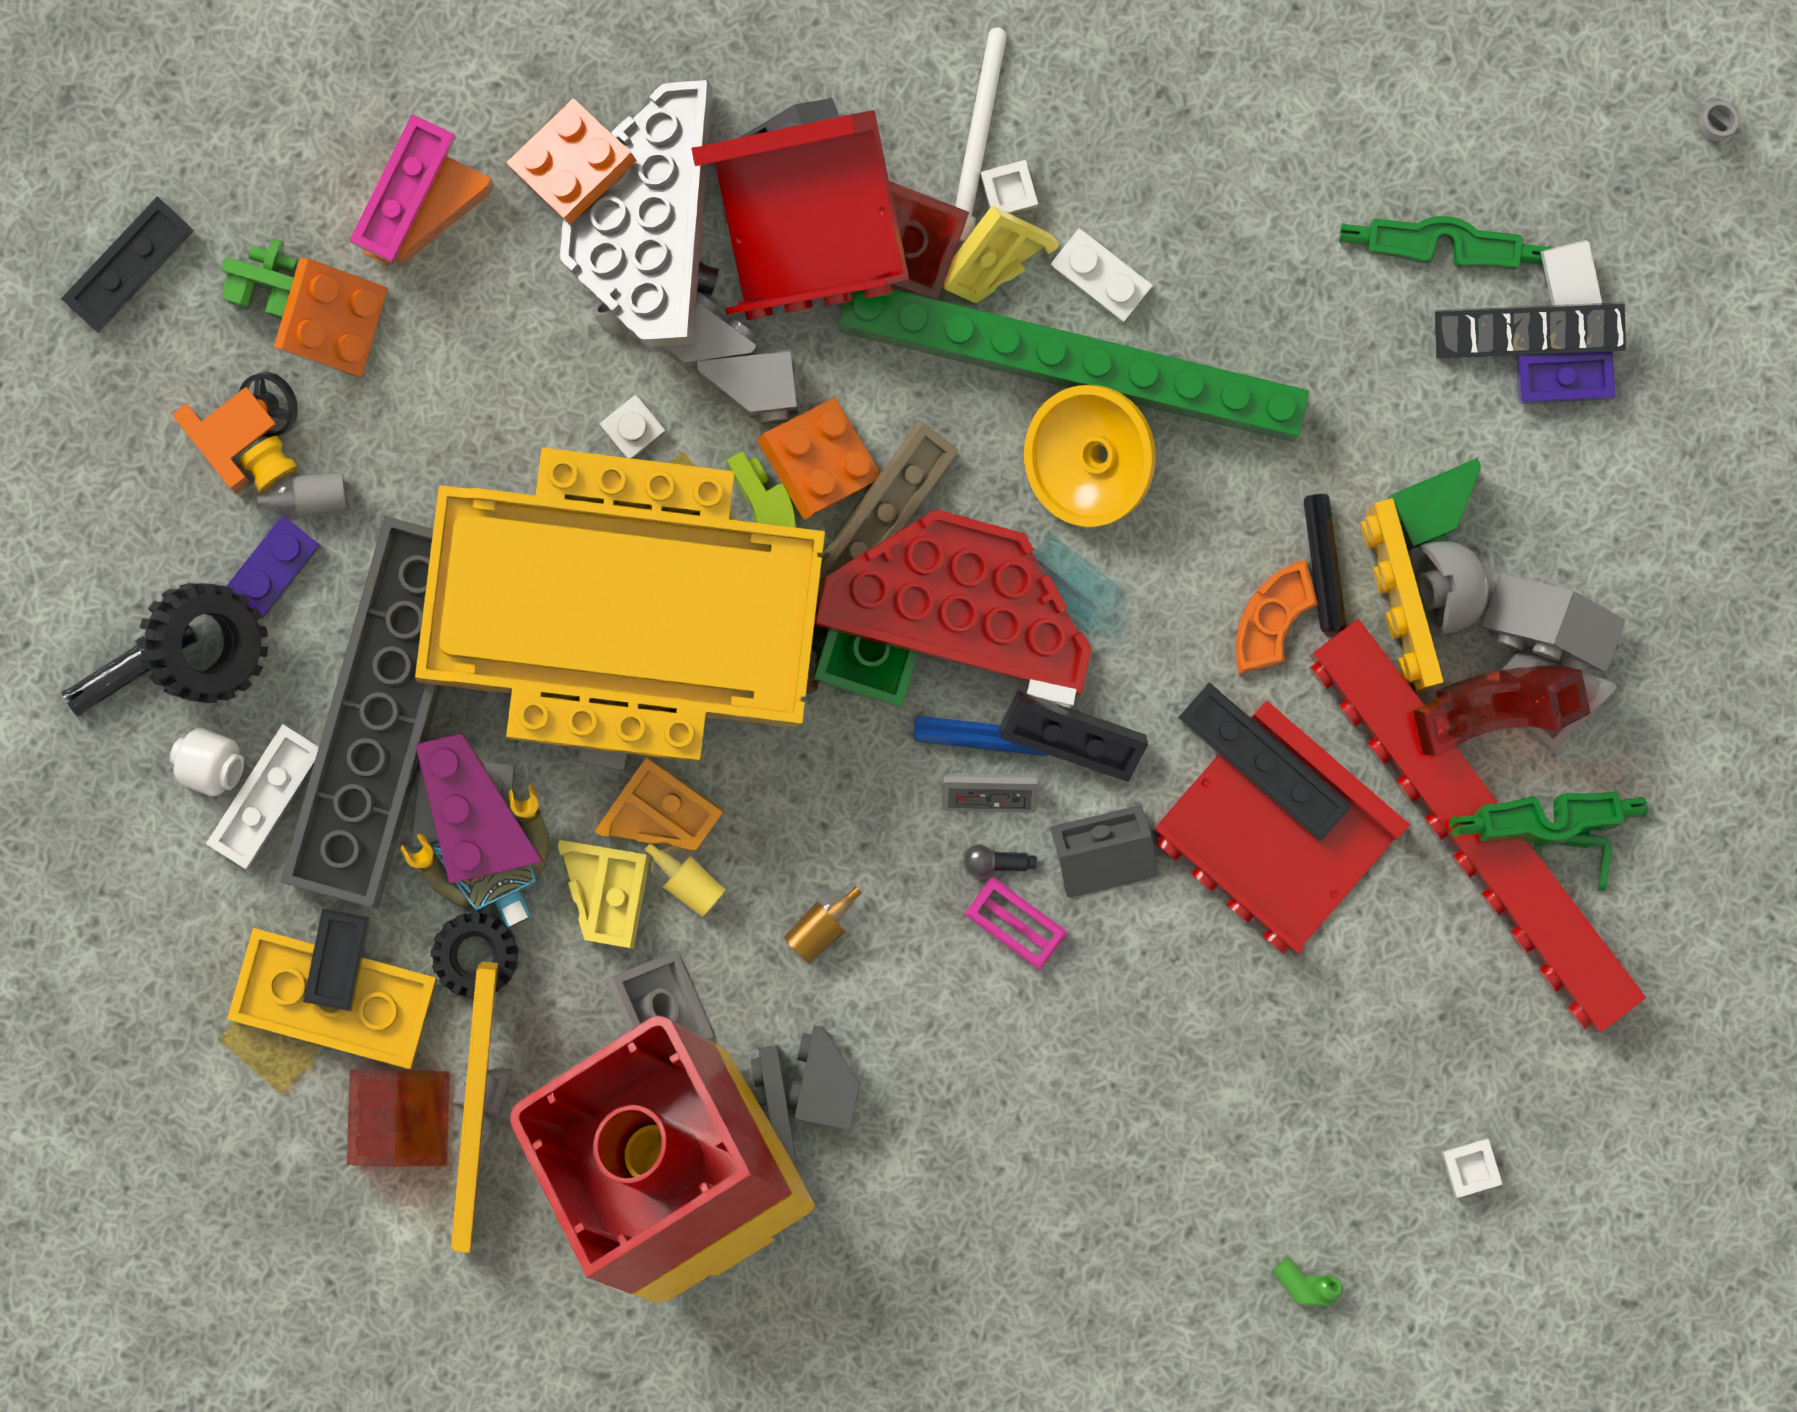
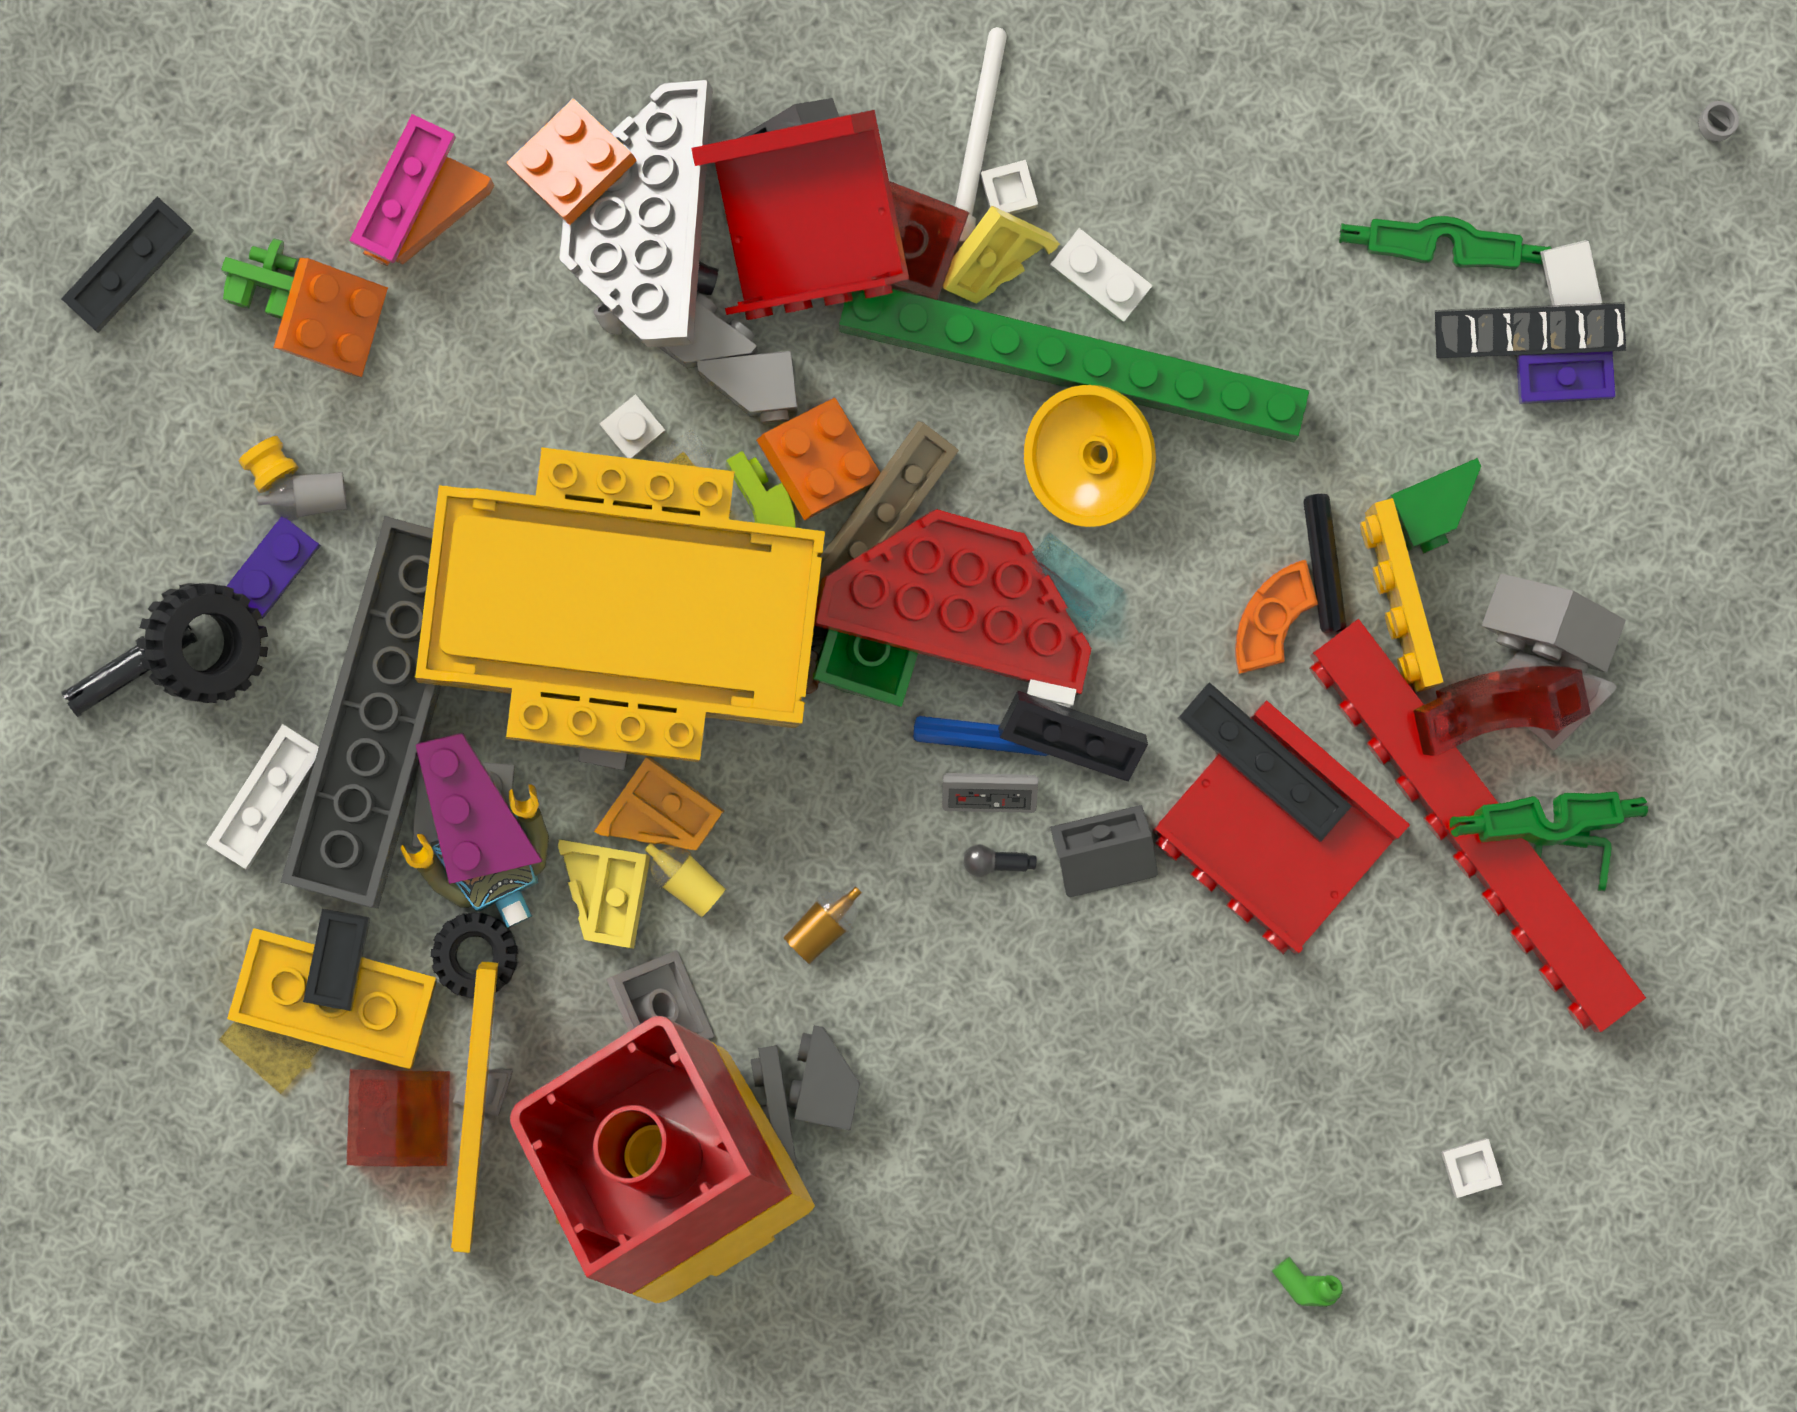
white head [170,728,244,796] -> none
orange piece [172,372,298,494] -> none
dark pink tile [964,876,1068,970] -> none
light grey cylinder [1409,541,1492,637] -> none

